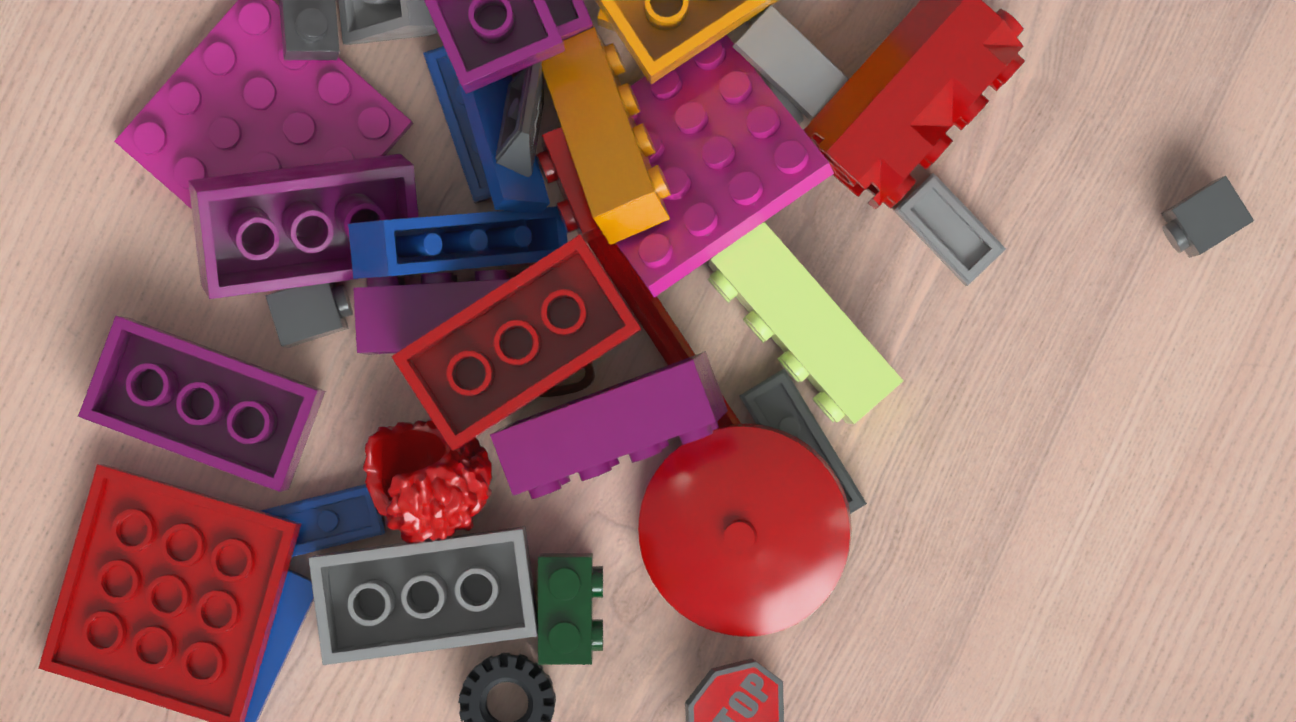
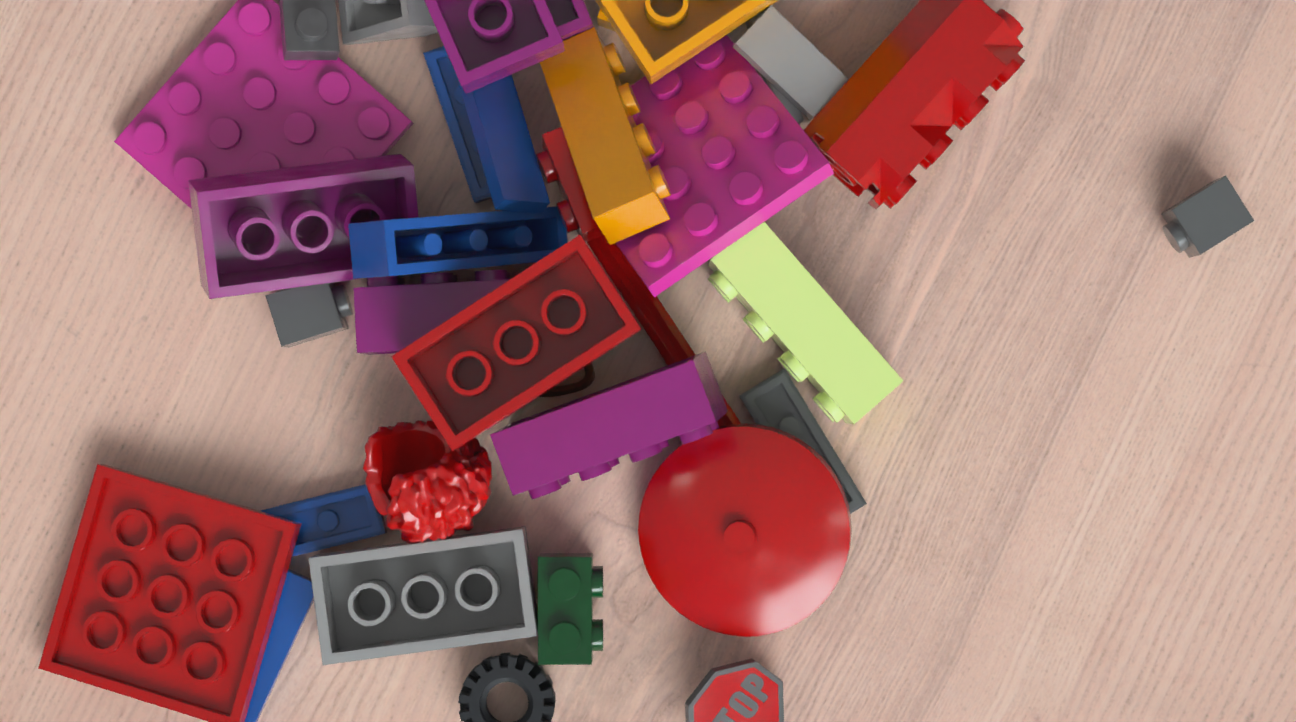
magenta brick [78,316,326,492] -> none
dark grey slope [495,61,544,177] -> none
light grey tile [893,173,1006,286] -> none

